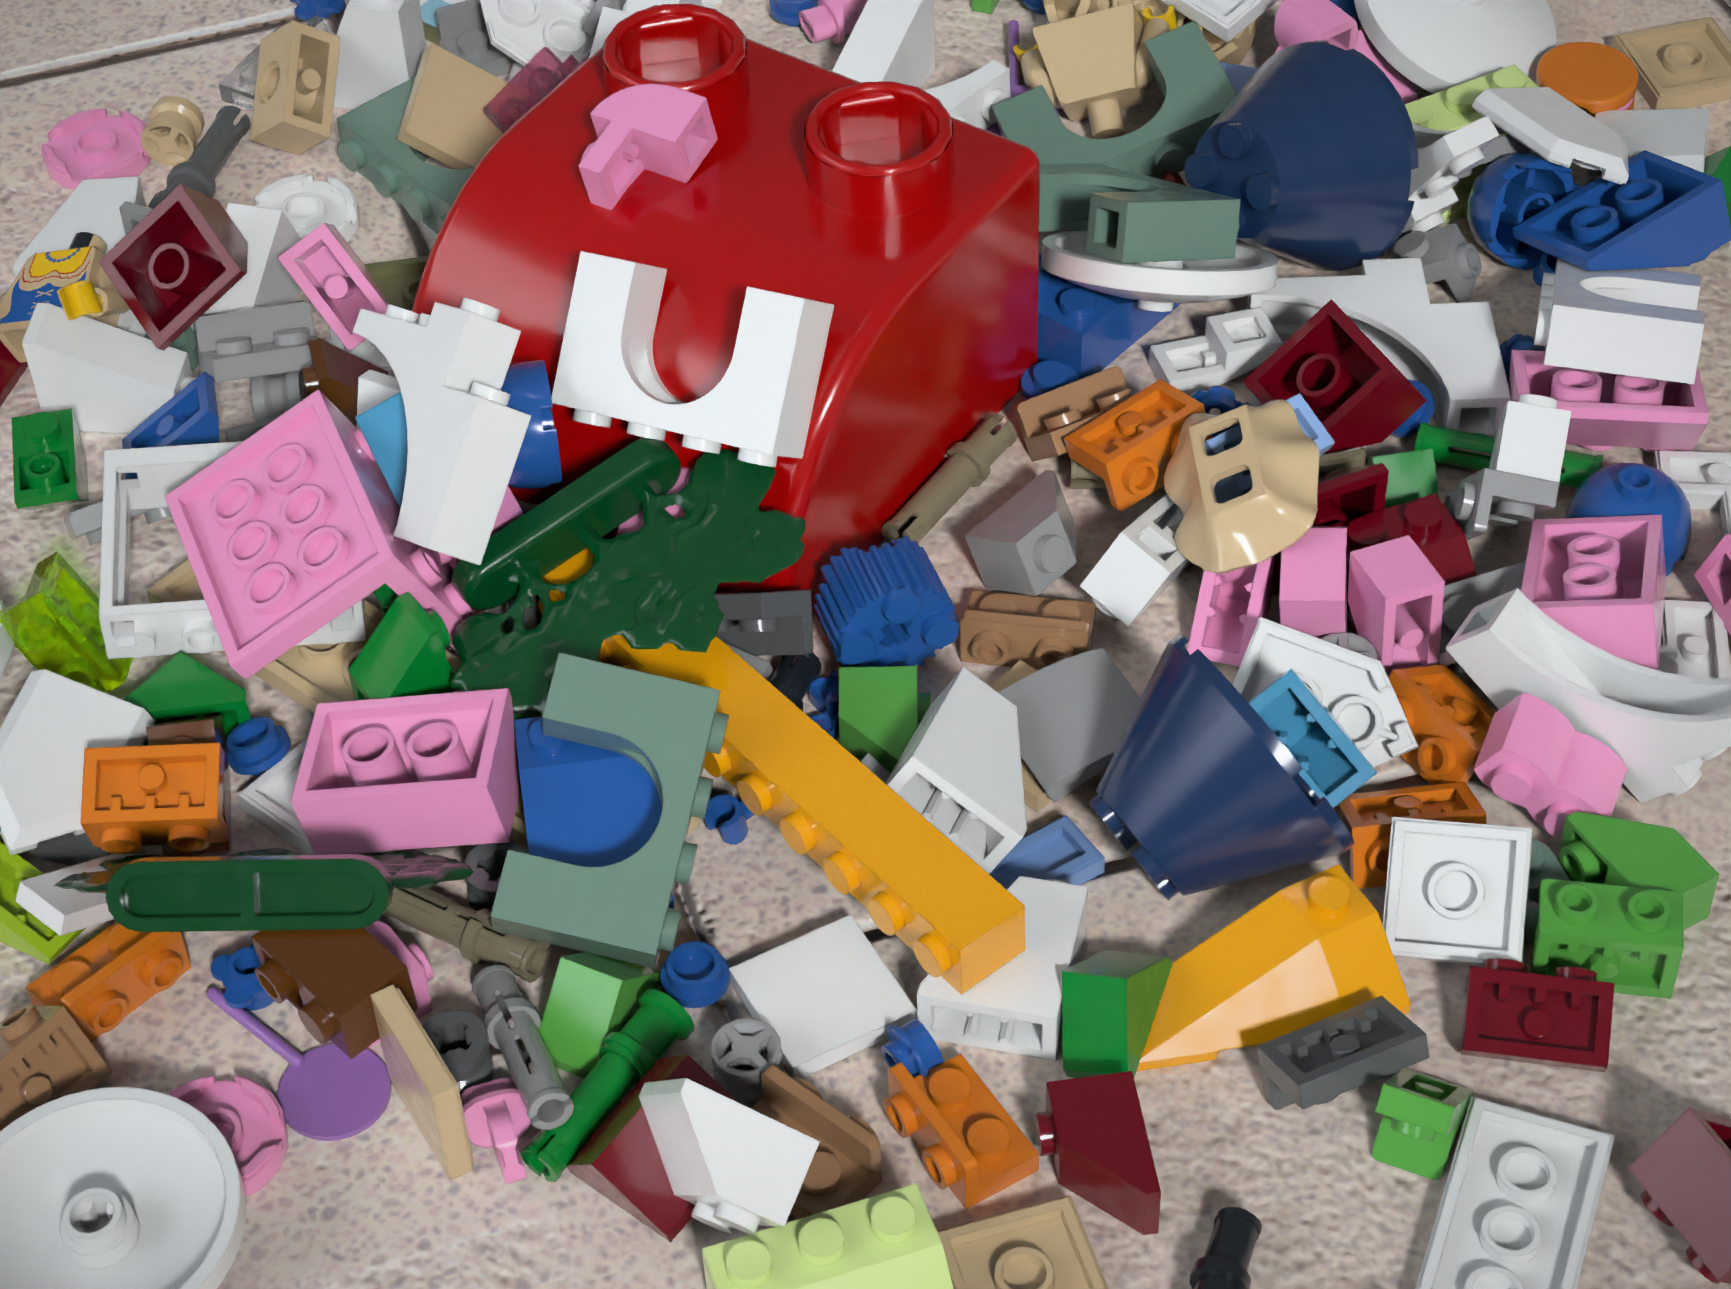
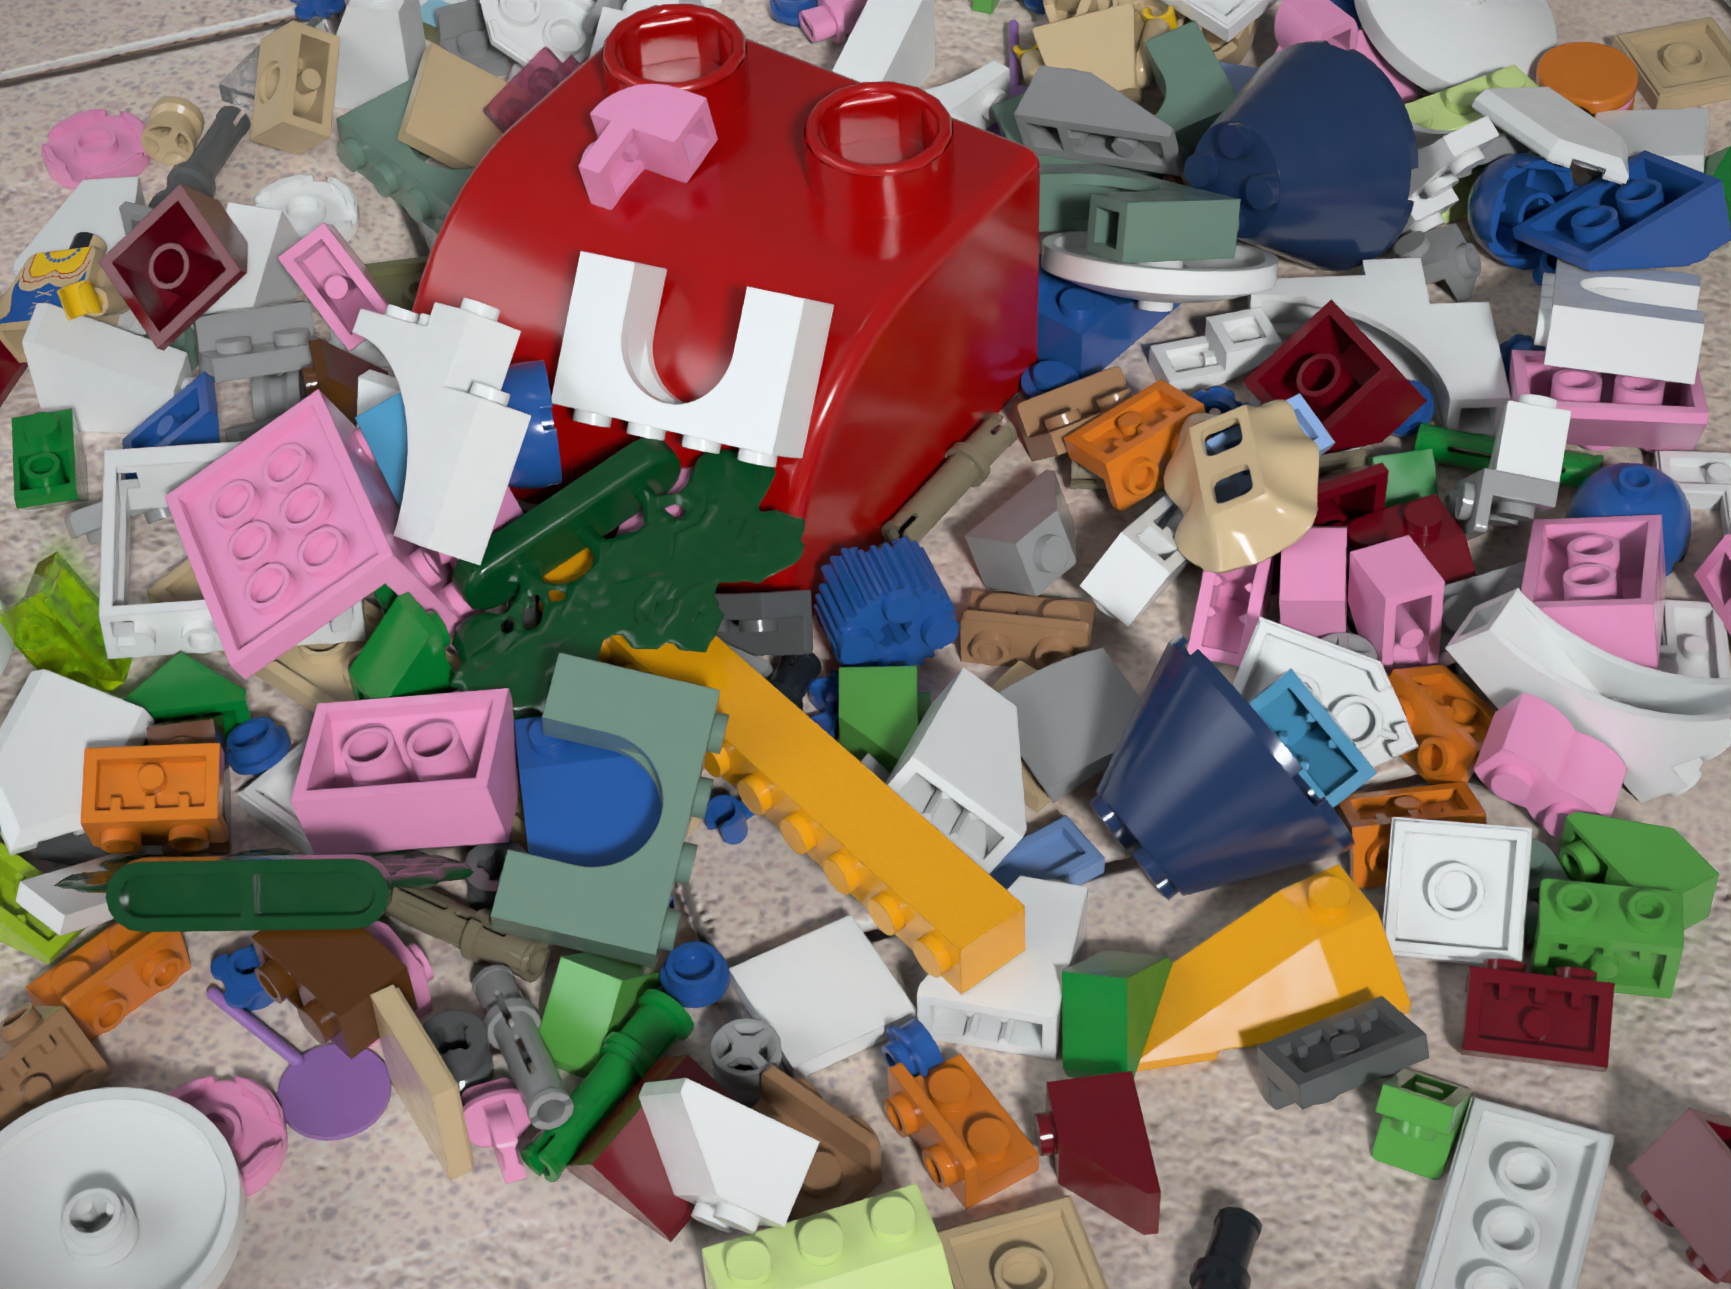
none -> light grey slope [1014,65,1184,176]

